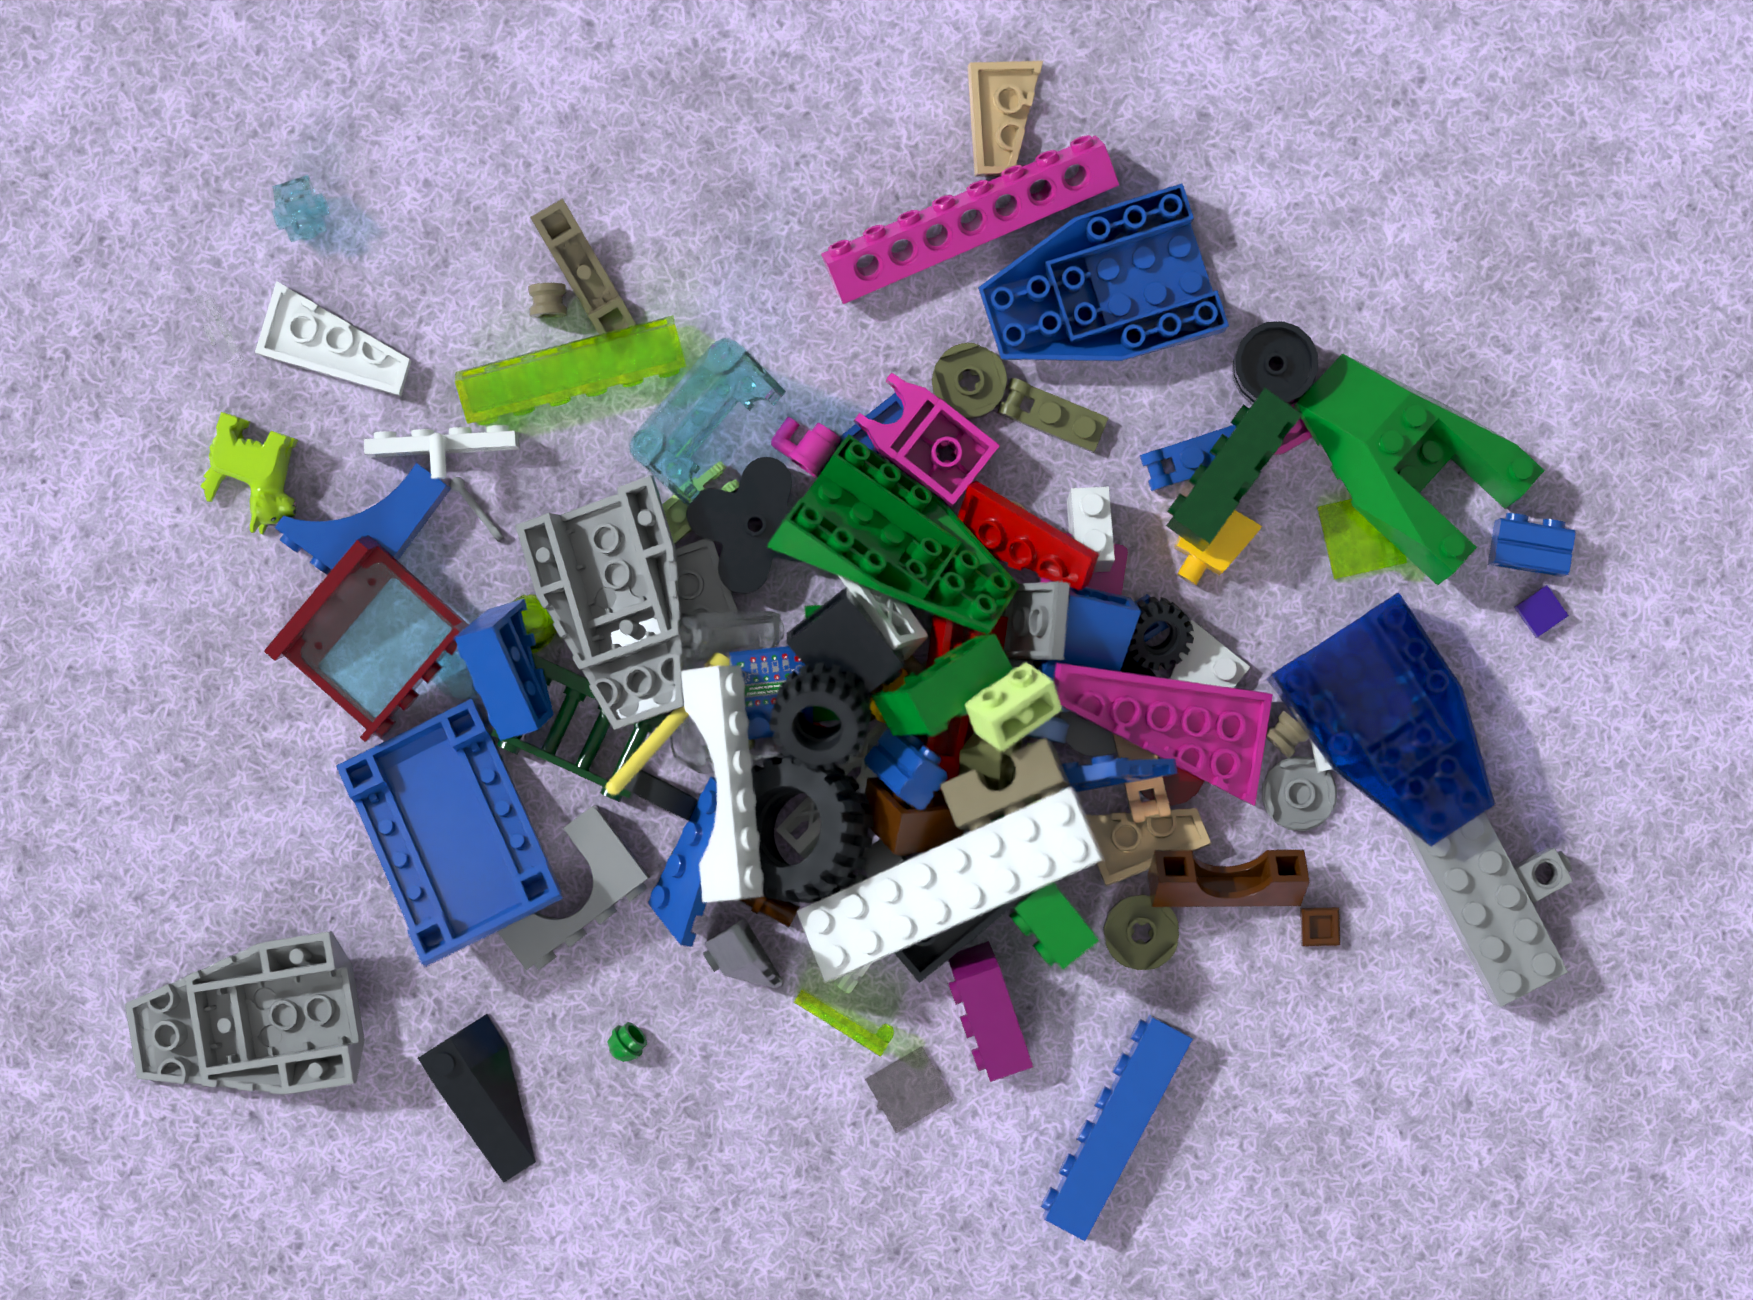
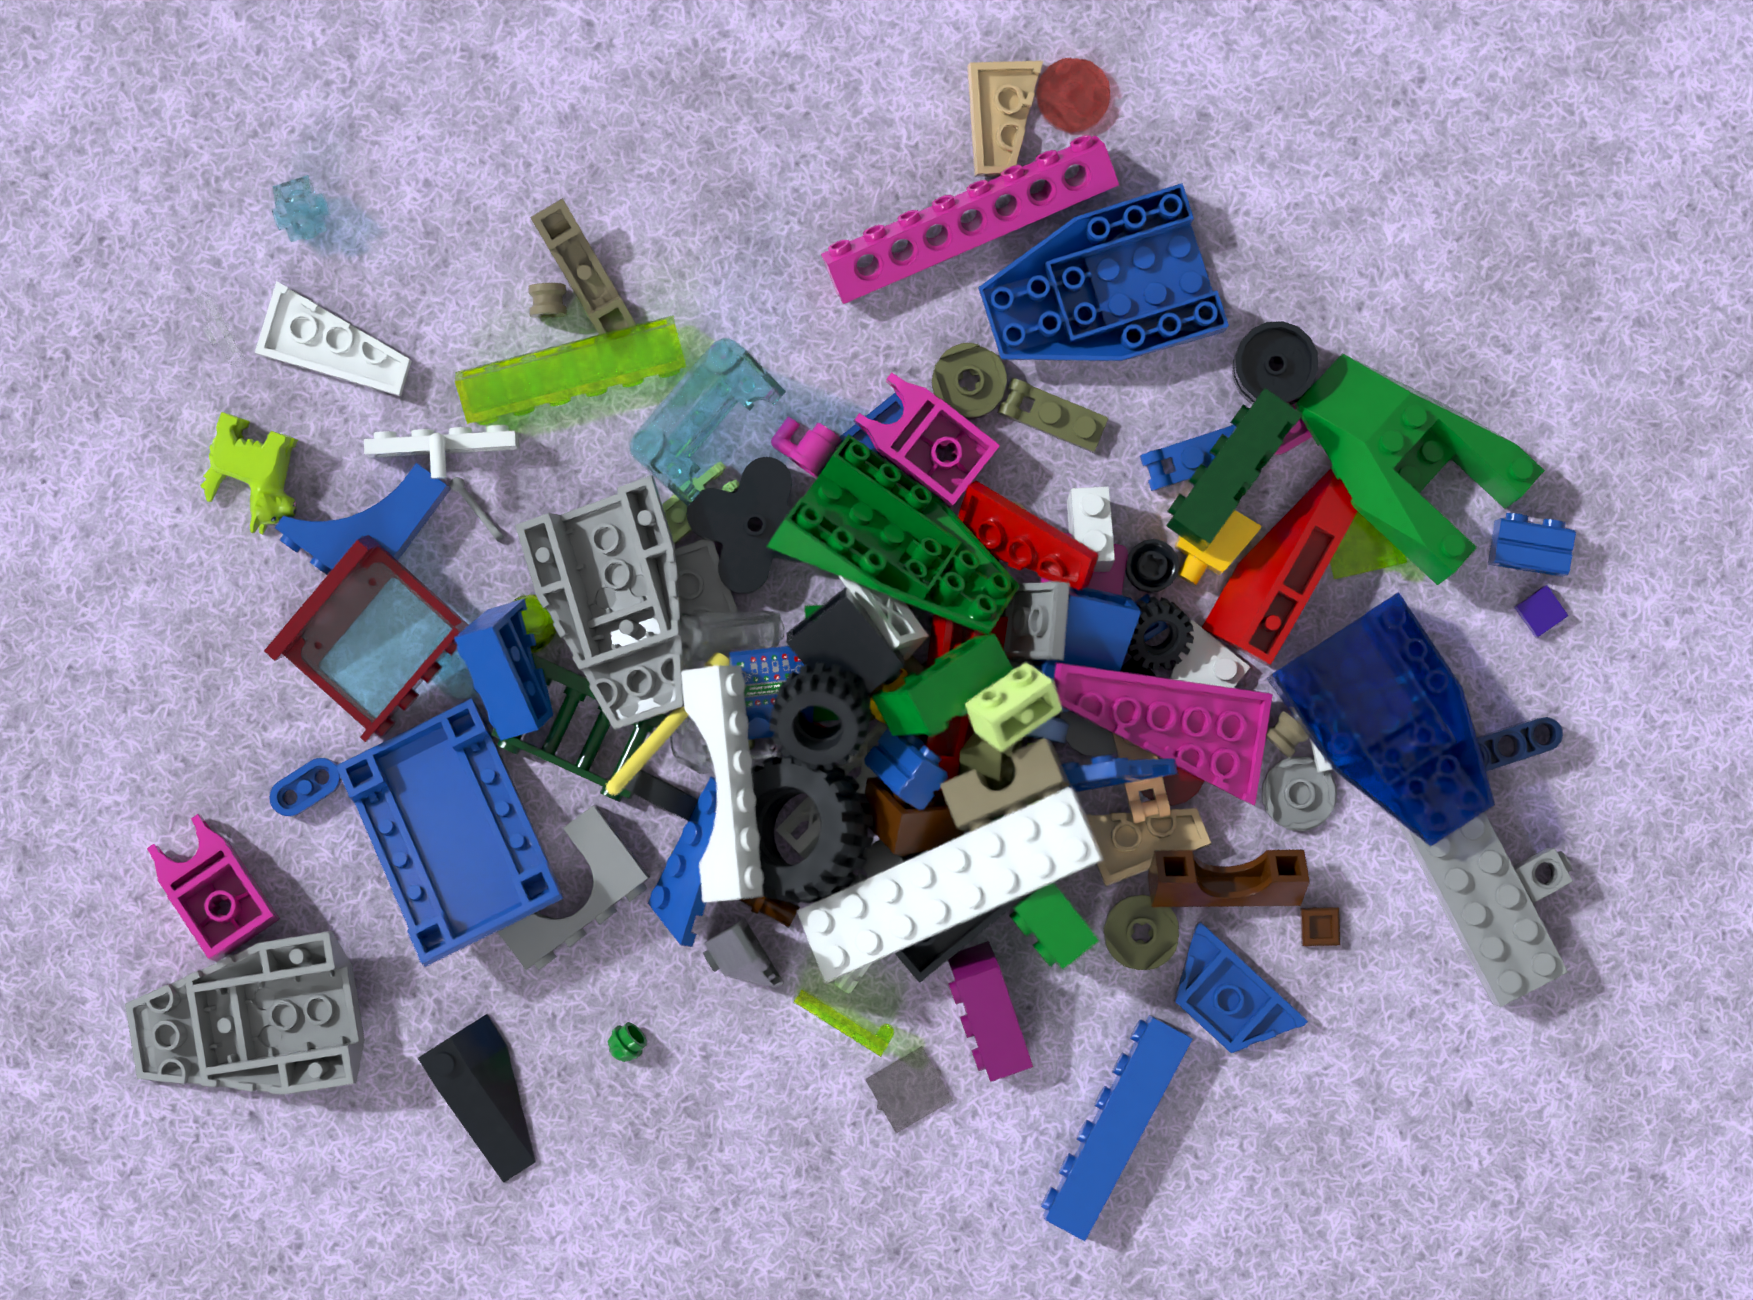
none -> dark pink brick [147,814,280,962]
none -> blue plate [269,758,342,816]
none -> clear red tile [1036,58,1110,133]
none -> black wheel [1125,539,1179,593]
none -> blue wing [1174,922,1308,1053]
none -> red wedge [1202,468,1358,666]
none -> dark blue beam [1451,717,1563,775]

